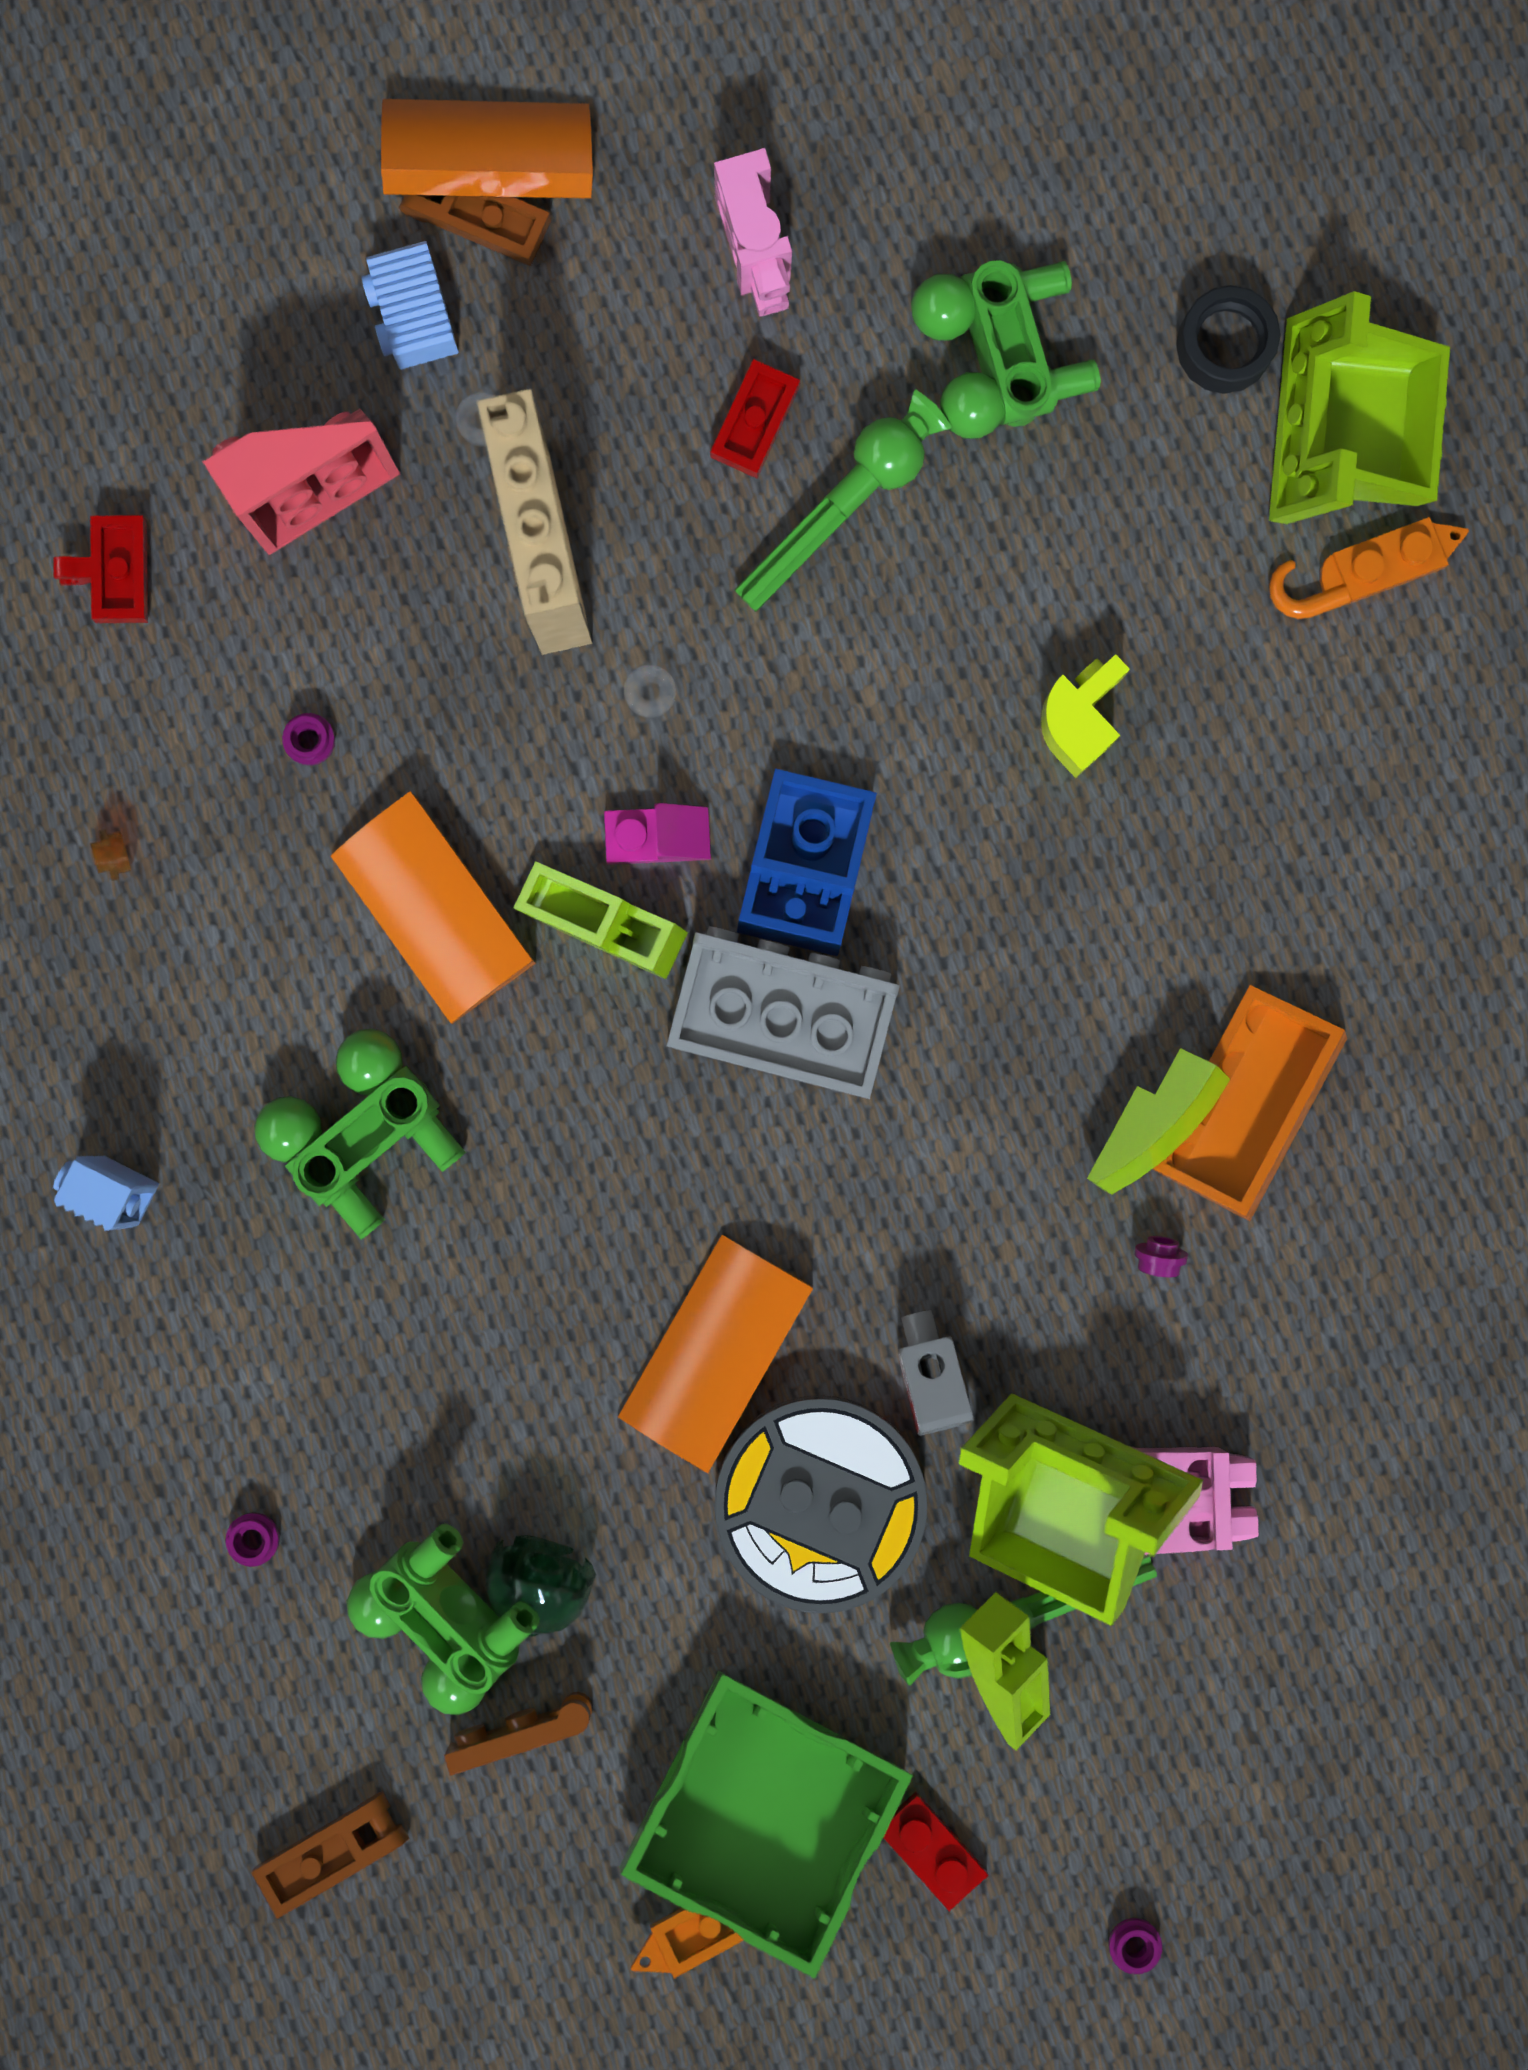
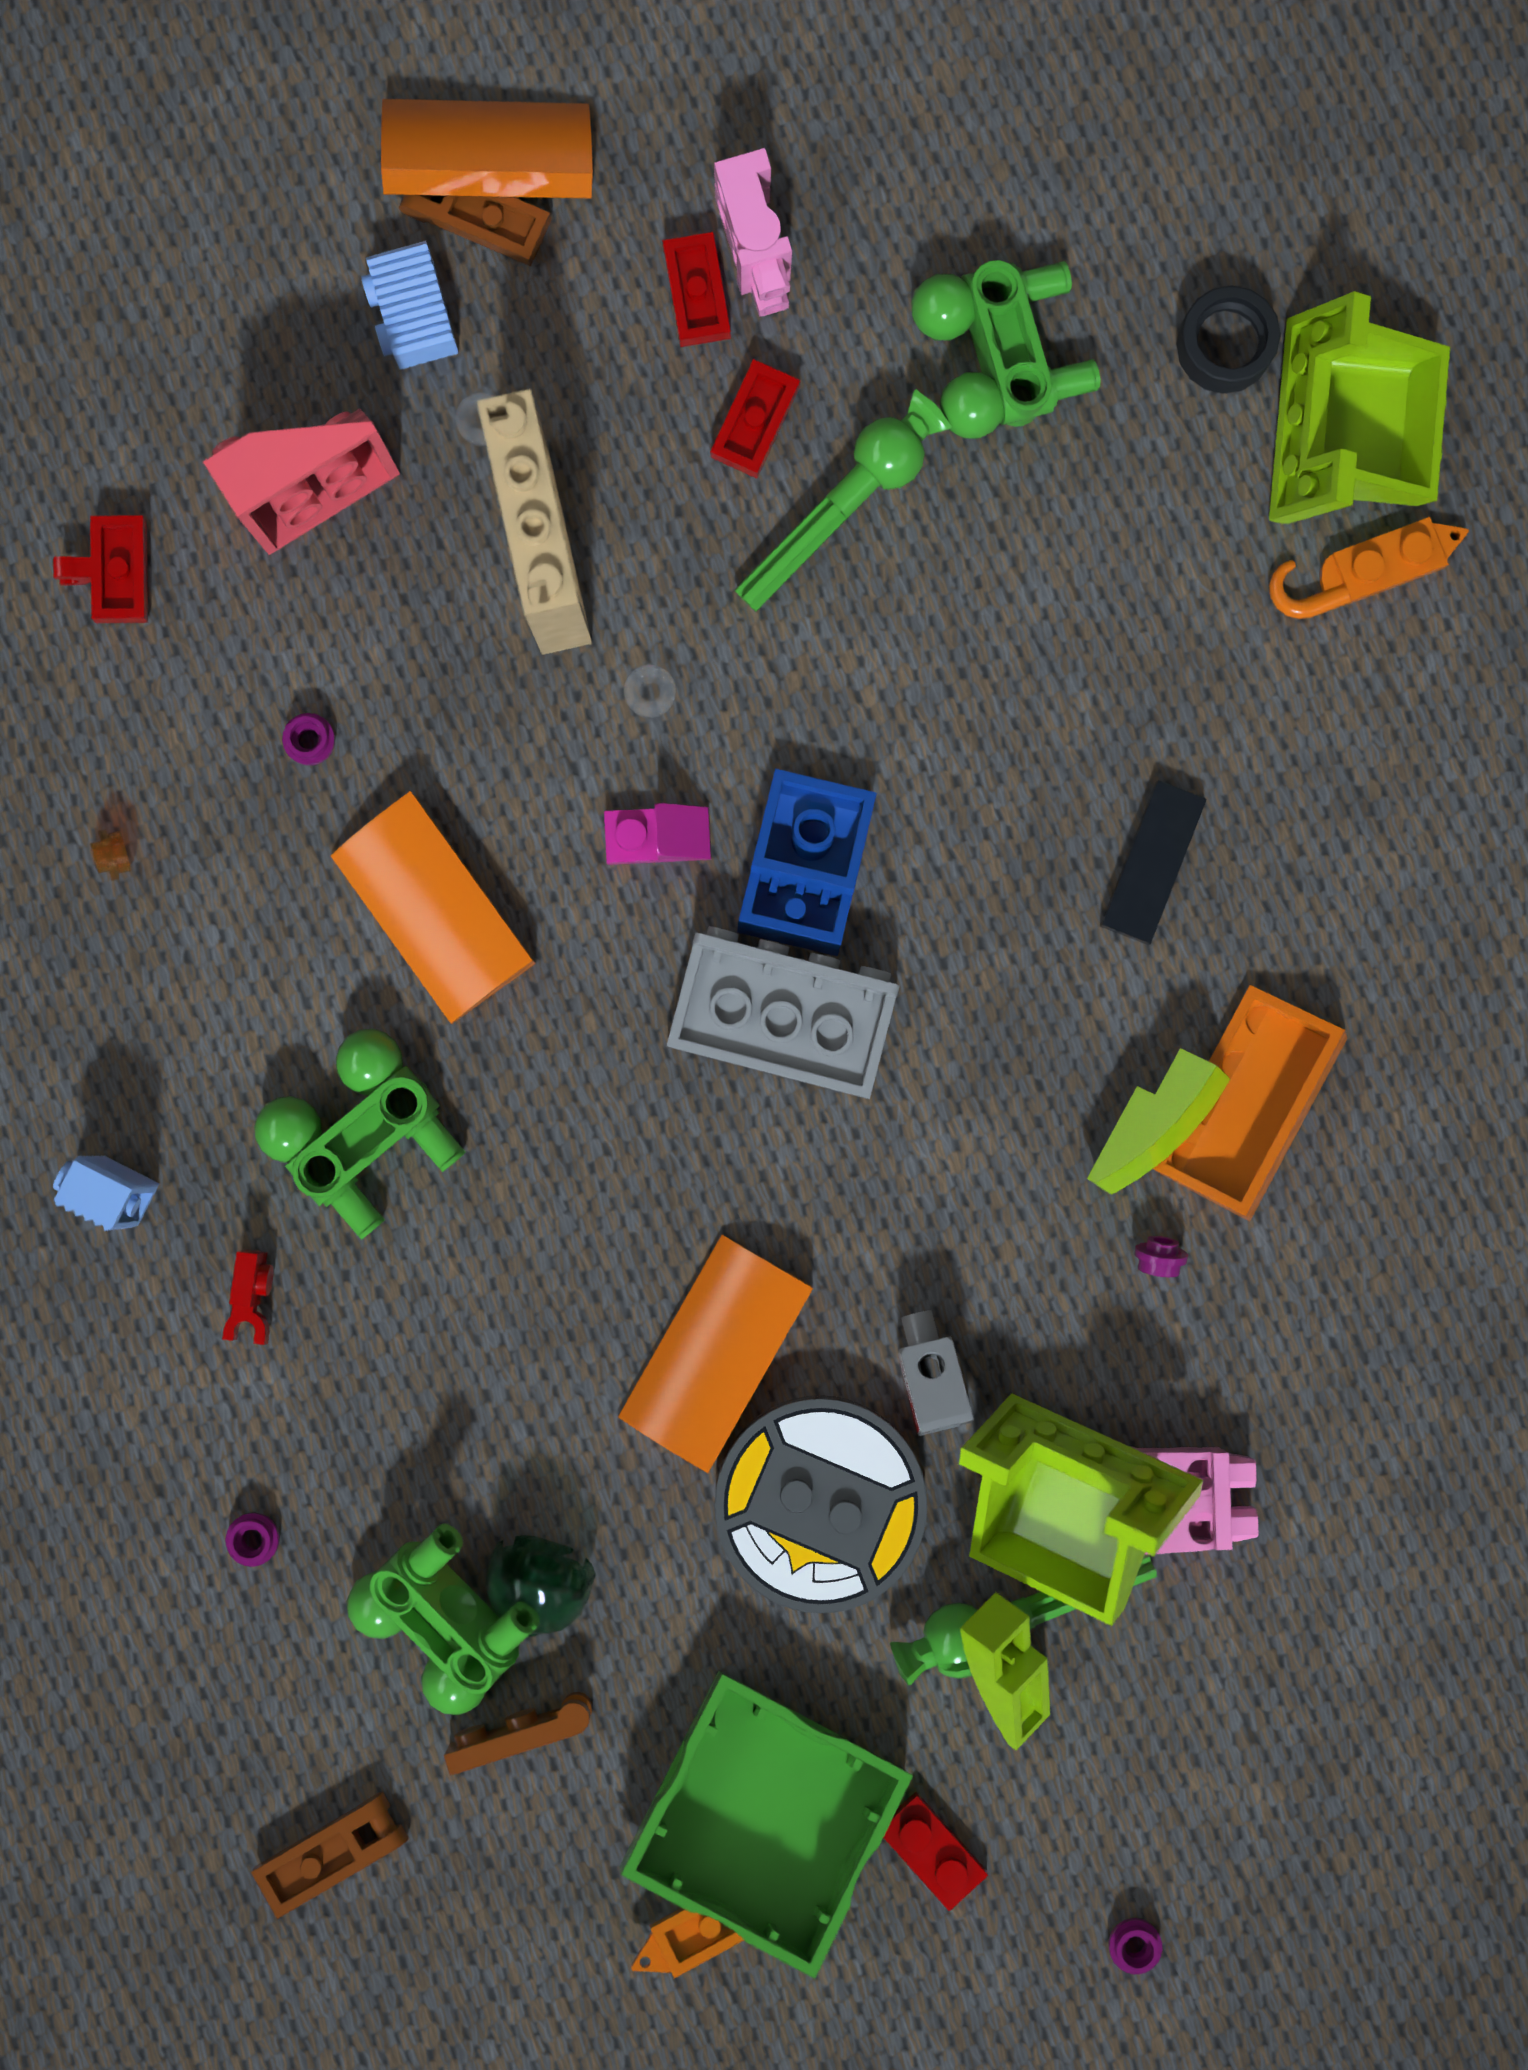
lime slope [514,861,688,979] -> none
neon yellow brick [1041,654,1130,778] -> none
none -> red plate [222,1249,274,1345]
none -> red plate [662,232,731,347]
none -> black tile [1100,780,1207,945]

